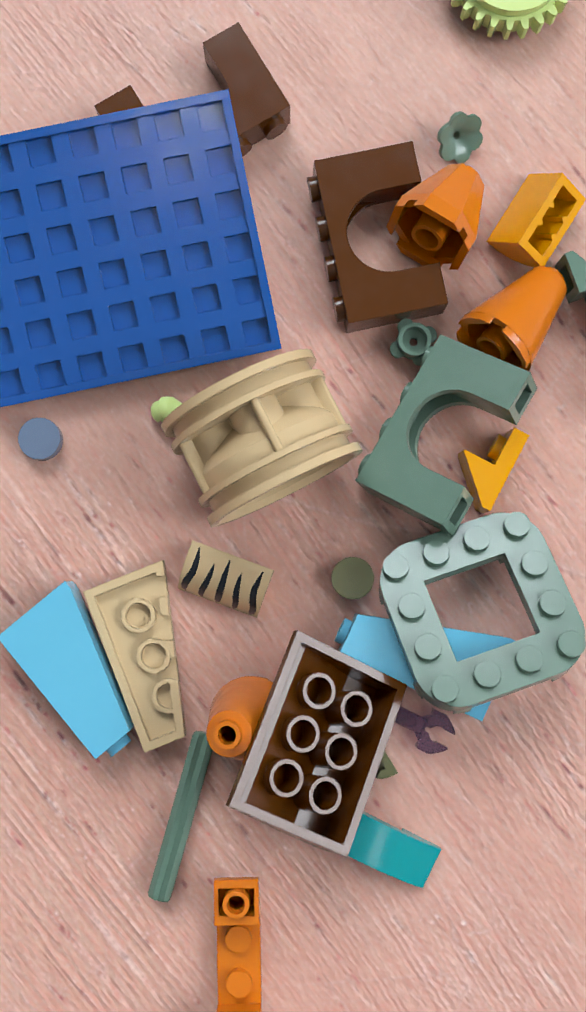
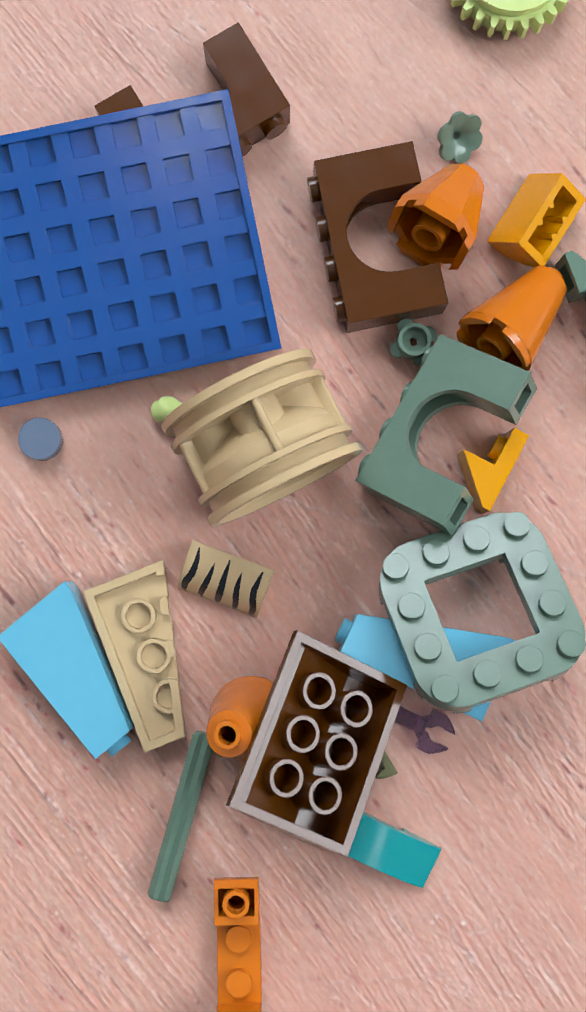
olive tile [331,557,374,599] -> none

